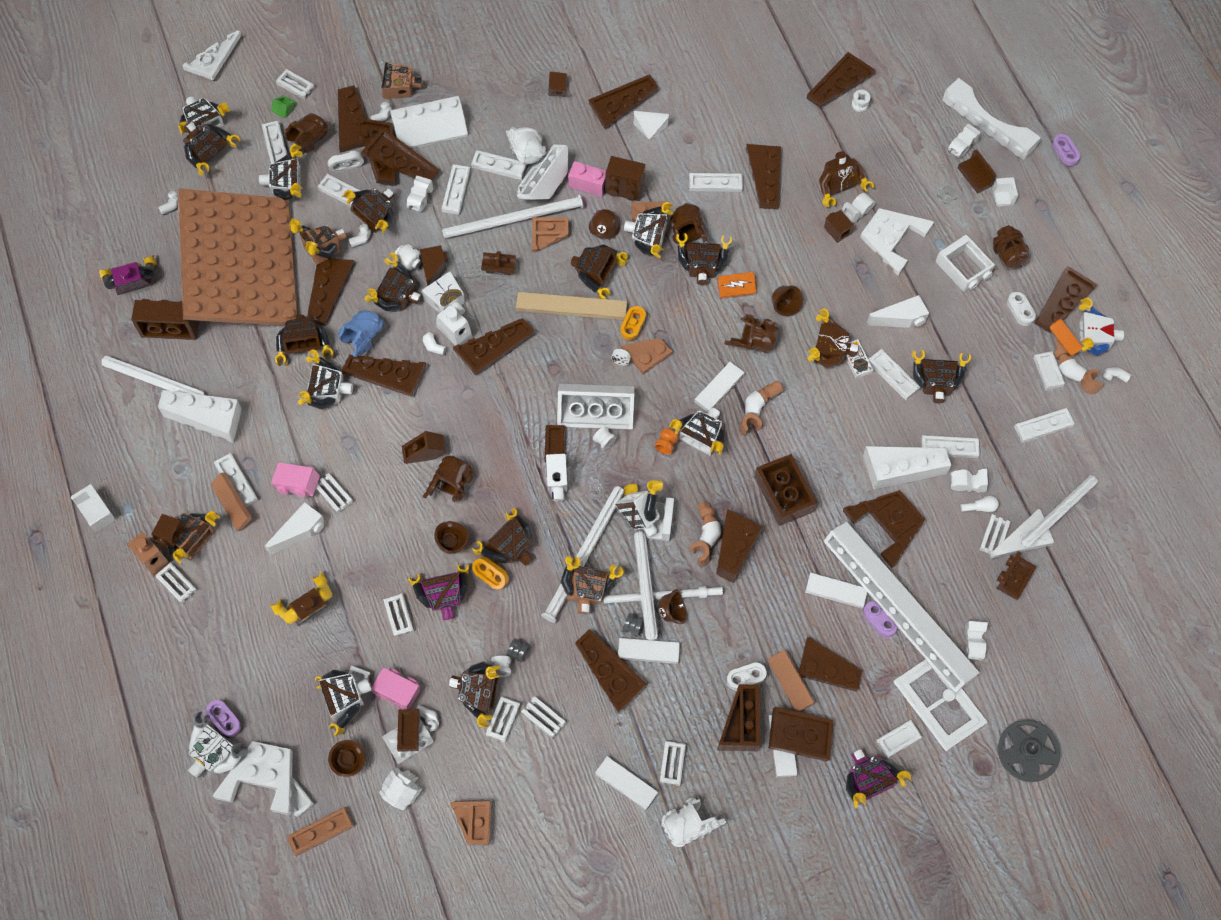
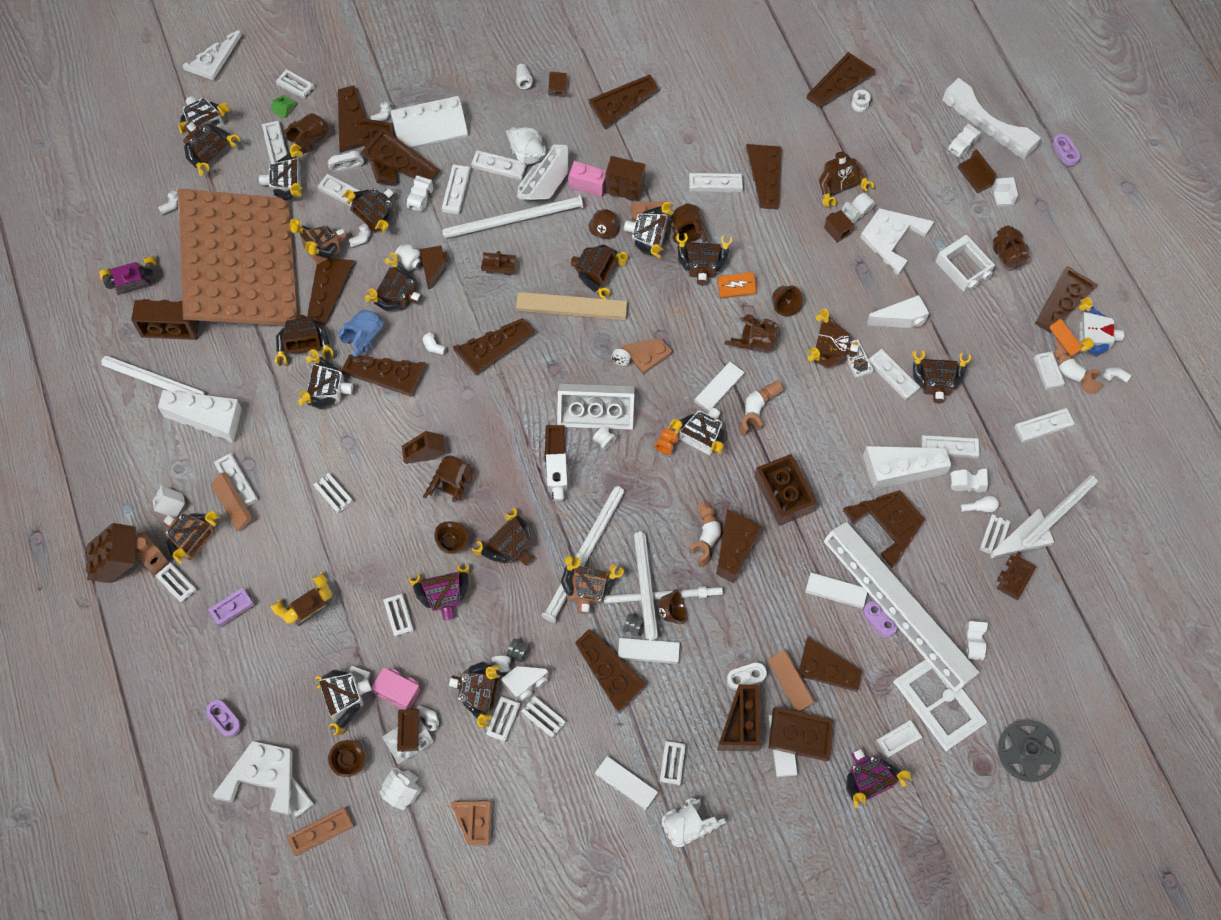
white panel [71,484,116,533] -> none
reddish brown brick [151,513,185,548] -> none
white torso [187,711,248,778] -> none
white slope [265,502,325,555] -> none
bright pink brick [271,463,320,497] -> none
nougat torso [381,62,423,99] -> none
white torso [422,271,465,315] -> none
white torso [436,305,473,346] -> none
light orange plate [472,557,509,589] -> none
nougat wing [532,217,568,253] -> none
torso [615,480,663,537] -> none
light orange plate [620,306,646,341] -> none
white slope [633,111,669,140] -> none
white panel [646,497,674,541] -> none
white plate [1007,292,1036,326] -> none
none -> reddish brown brick [85,523,136,583]
none -> white panel [153,486,185,518]
none -> lavender plate [208,587,254,627]
none -> white slope [501,666,549,702]
none -> white cone [516,64,533,90]

